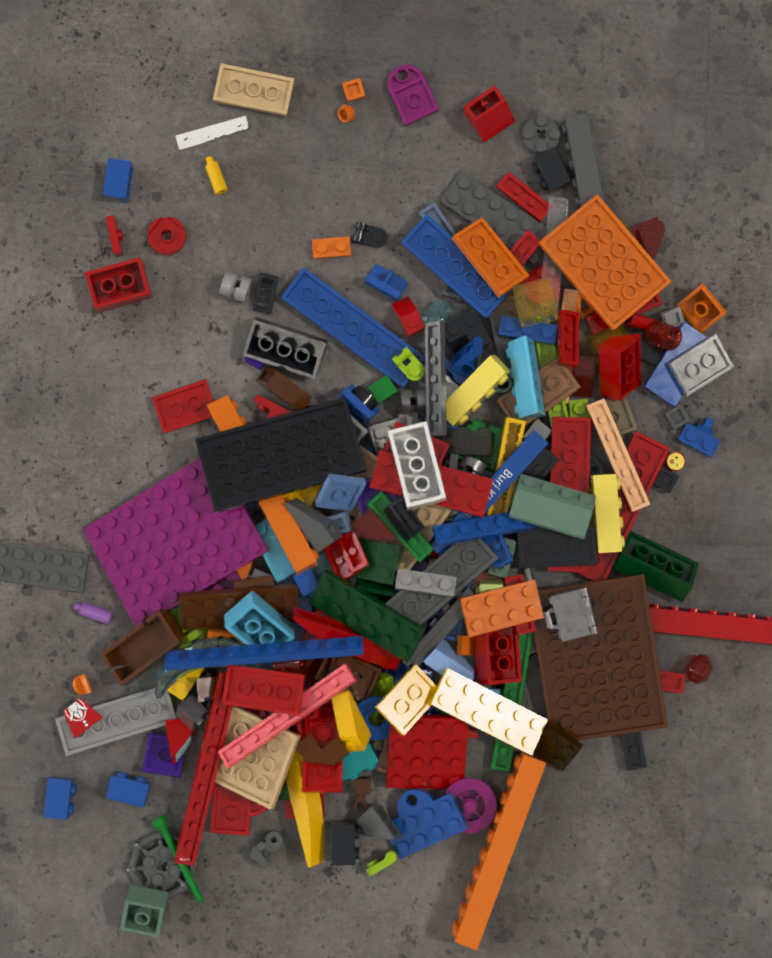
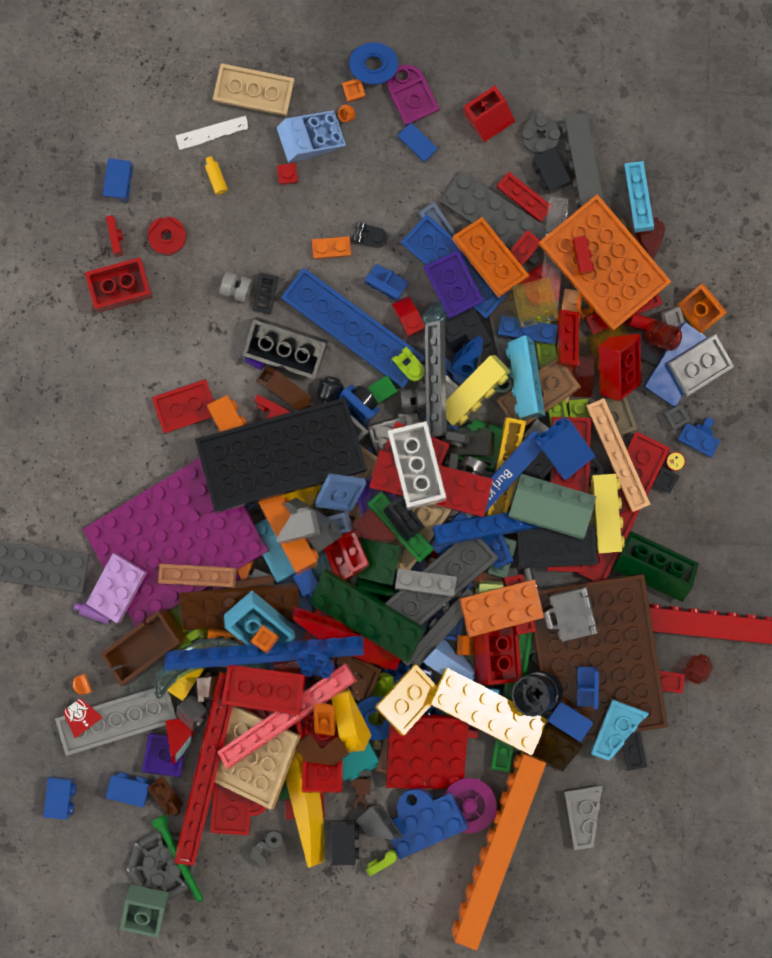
none -> lavender plate [86,553,147,623]
none -> reddish brown hinge [147,776,183,816]
none -> nougat tile [158,564,236,588]
none -> orange tile [251,625,279,654]
none -> light blue slope [277,111,346,163]
none -> red plate [277,163,298,185]
none -> light grey slope [277,508,320,544]
none -> blue dish [296,650,334,679]
none -> orange plate [314,703,336,736]
none -> black head [317,376,344,403]
none -> blue piece [349,43,398,85]
none -> blue tile [398,123,438,163]
none -> dark purple plate [424,250,484,319]
none -> dark grey plate [446,431,470,447]
none -> black wheel [512,670,563,717]
none -> blue panel [535,417,595,480]
none -> blue panel [547,702,593,742]
none -> light grey wing [564,785,603,850]
none -> red piece [572,235,594,275]
none -> blue panel [577,666,599,709]
none -> medium azure wing [591,699,649,761]
none -> medium azure plate [624,161,654,233]

